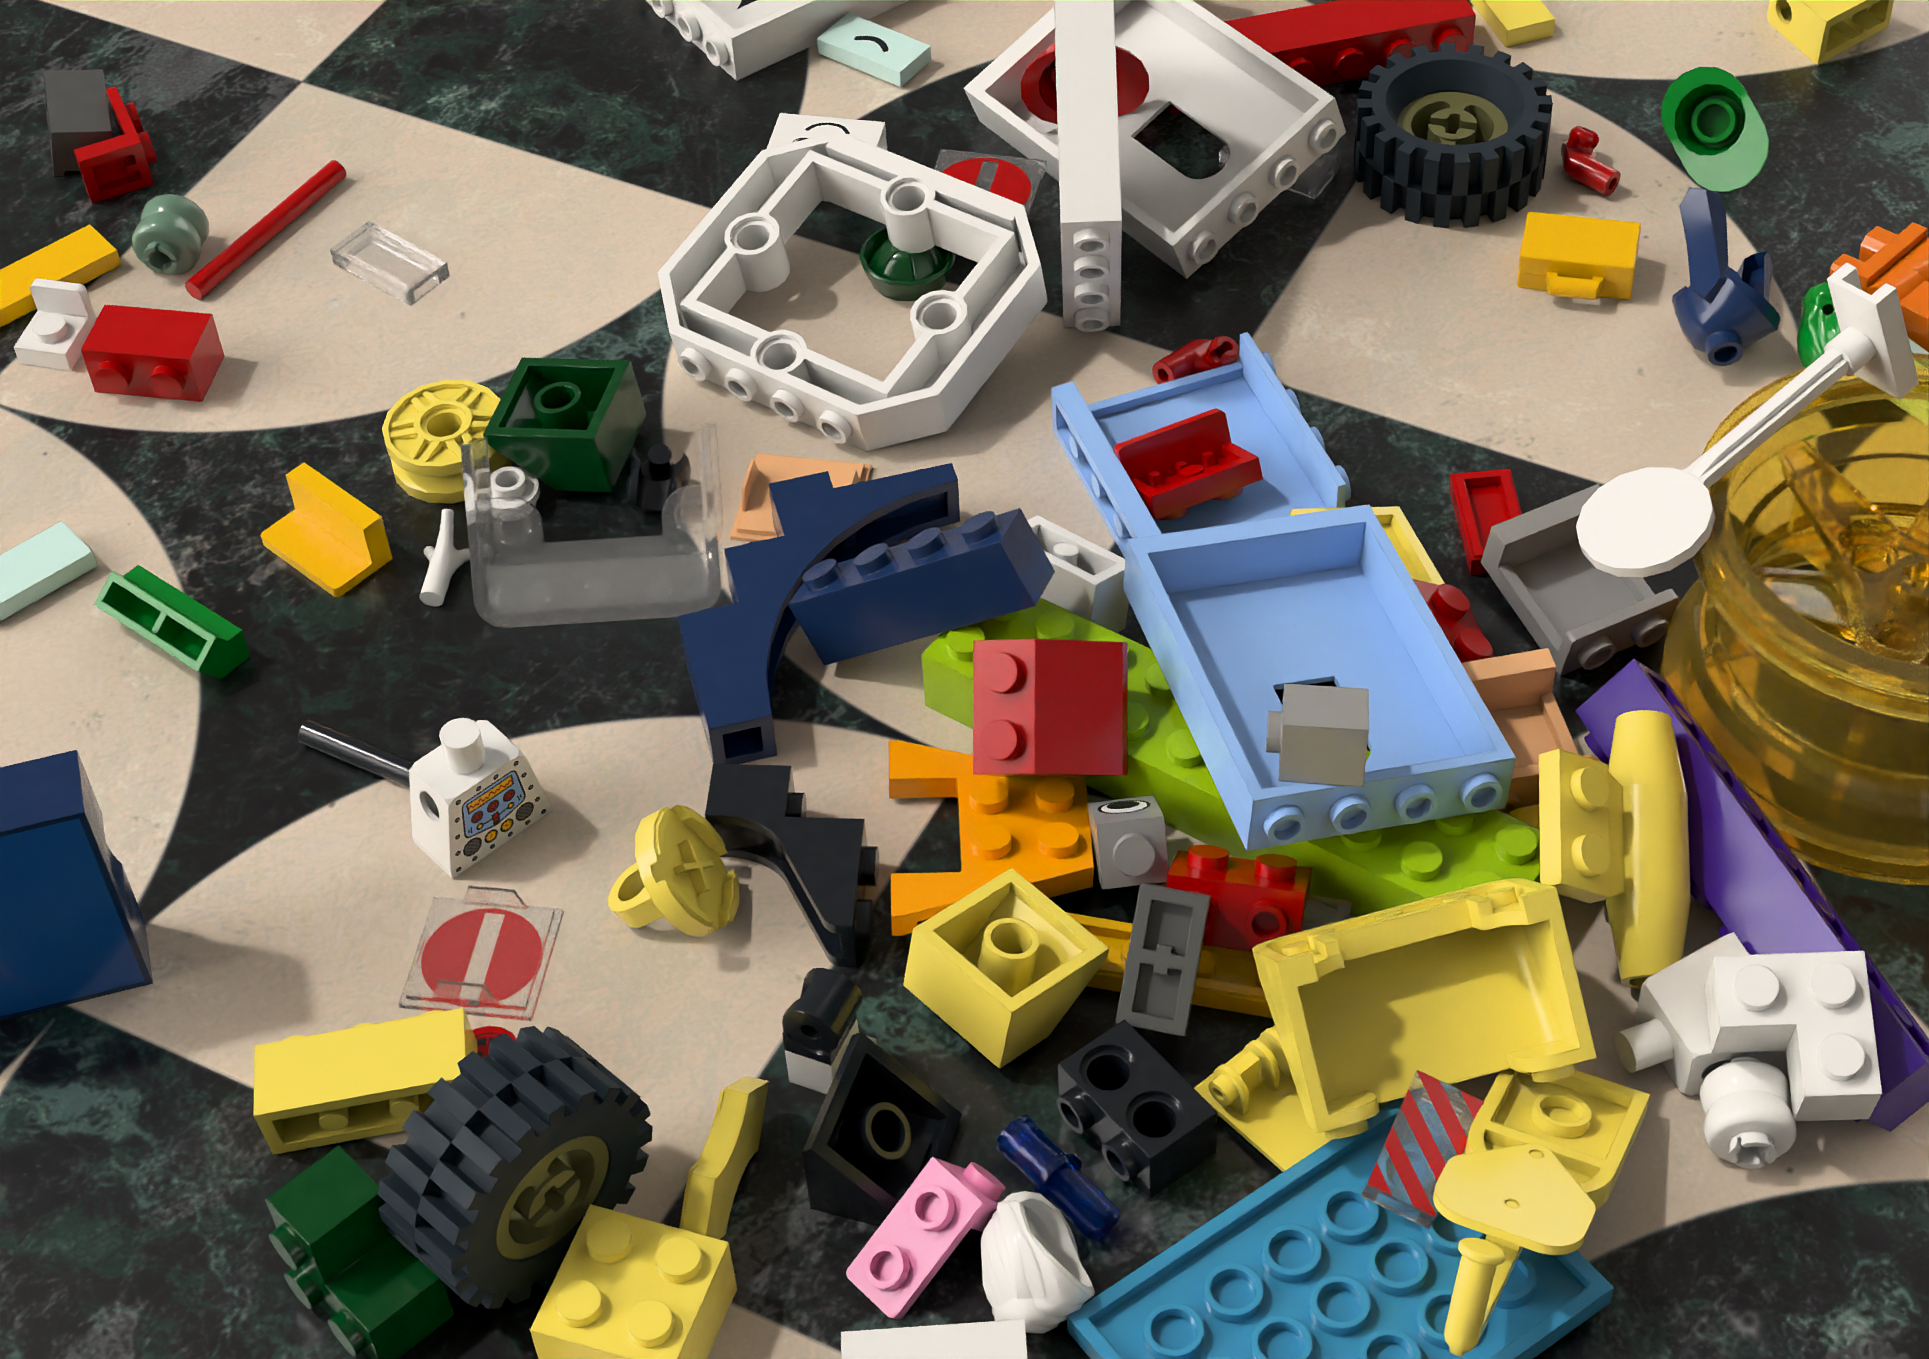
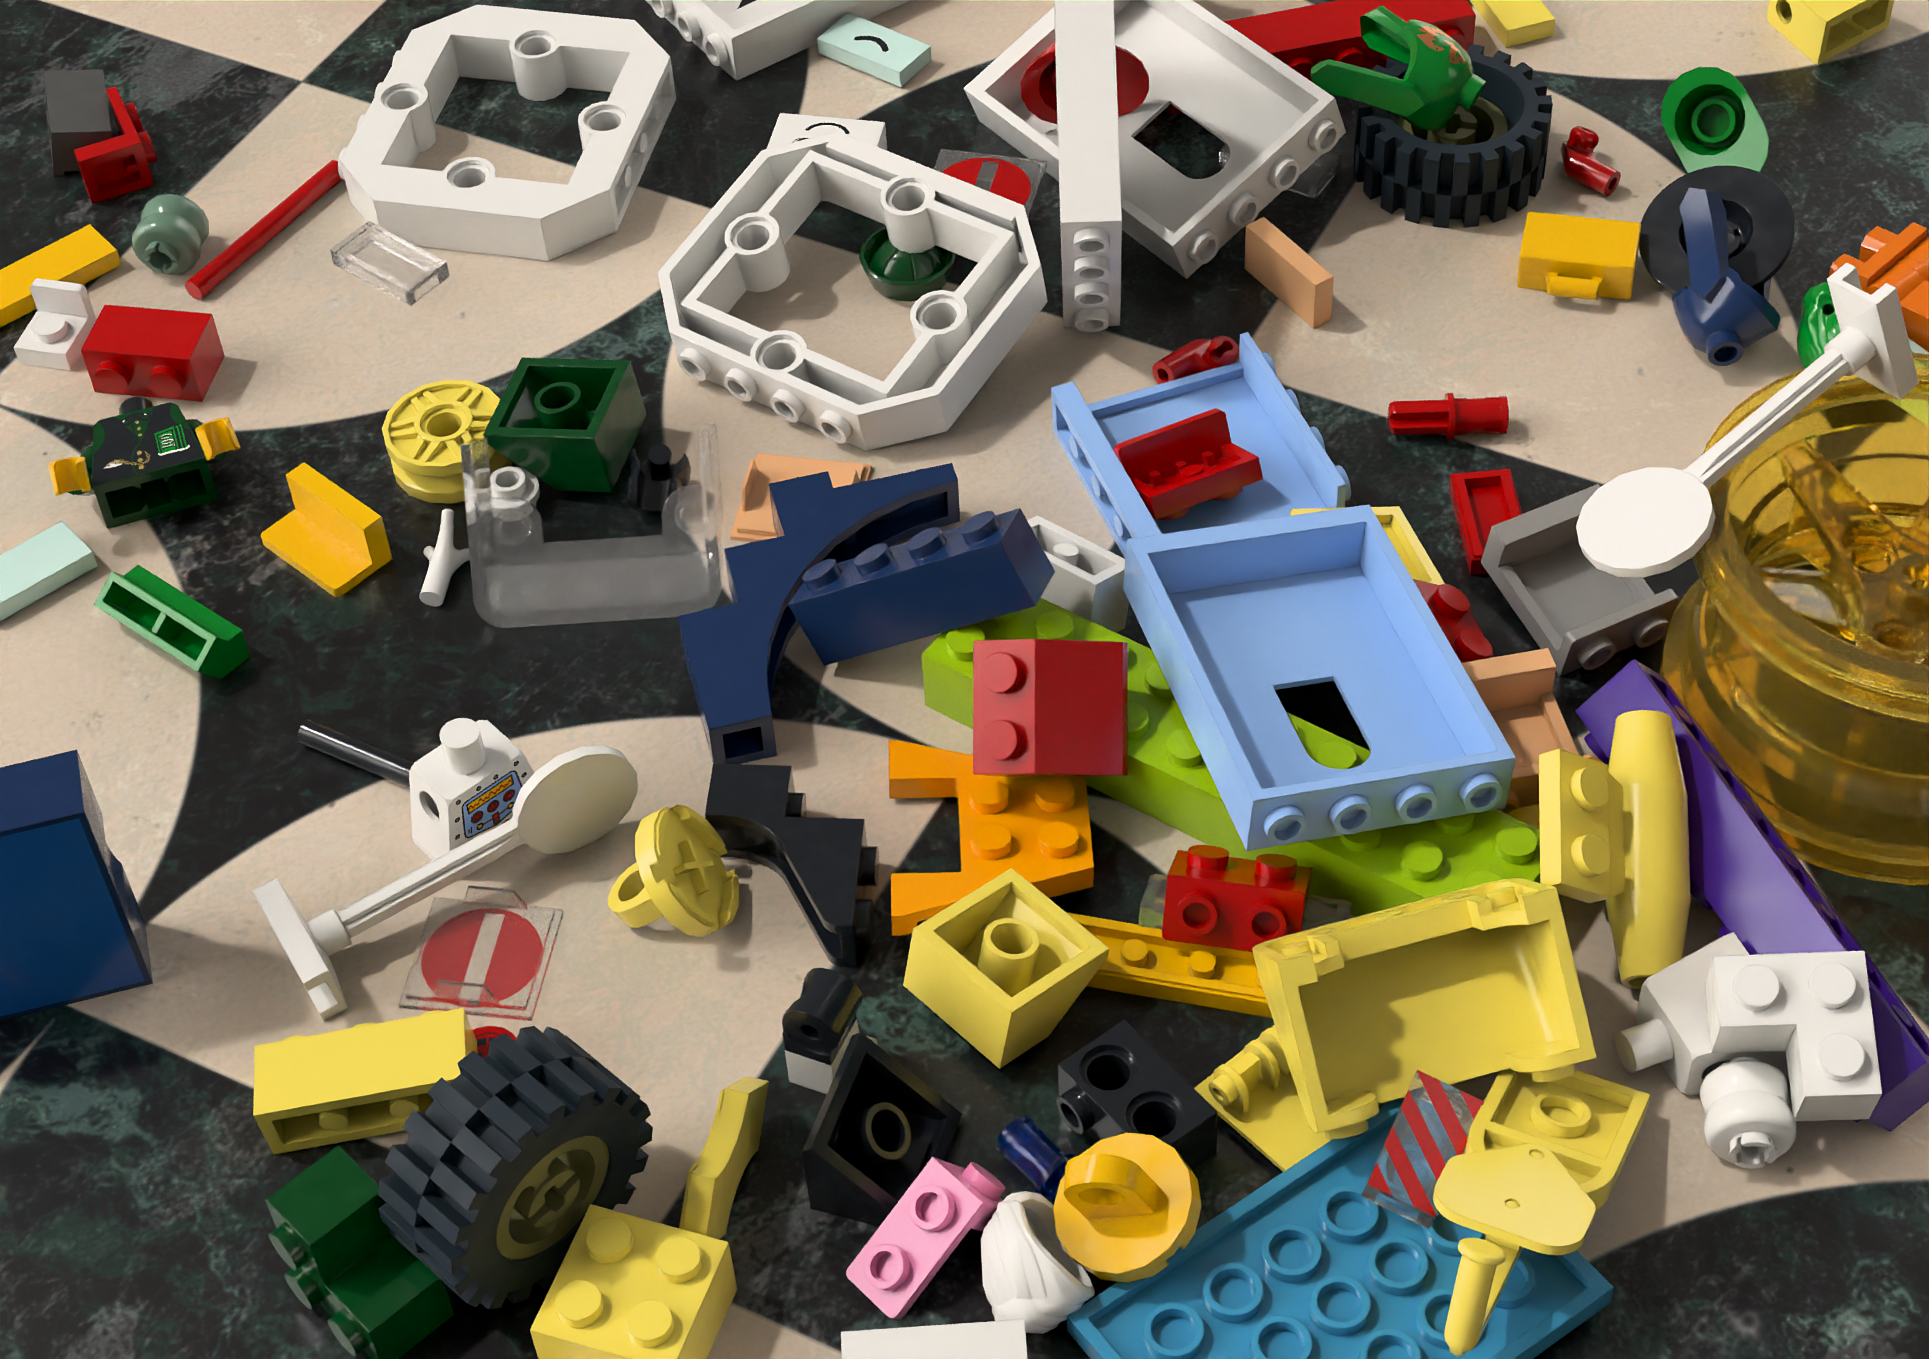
light grey brick [1087,795,1169,889] -> none
dark grey hinge [1115,883,1211,1036] -> none
light grey brick [1266,684,1369,787] -> none
none -> torso [48,397,241,529]
none -> white piece [252,745,638,1021]
none -> white panel [338,4,676,261]
none -> yellow tile [1053,1133,1202,1283]
none -> light nougat tile [1244,217,1334,329]
none -> green piece [1310,6,1487,131]
none -> red axle [1387,393,1509,440]
none -> black hat [1639,165,1796,294]

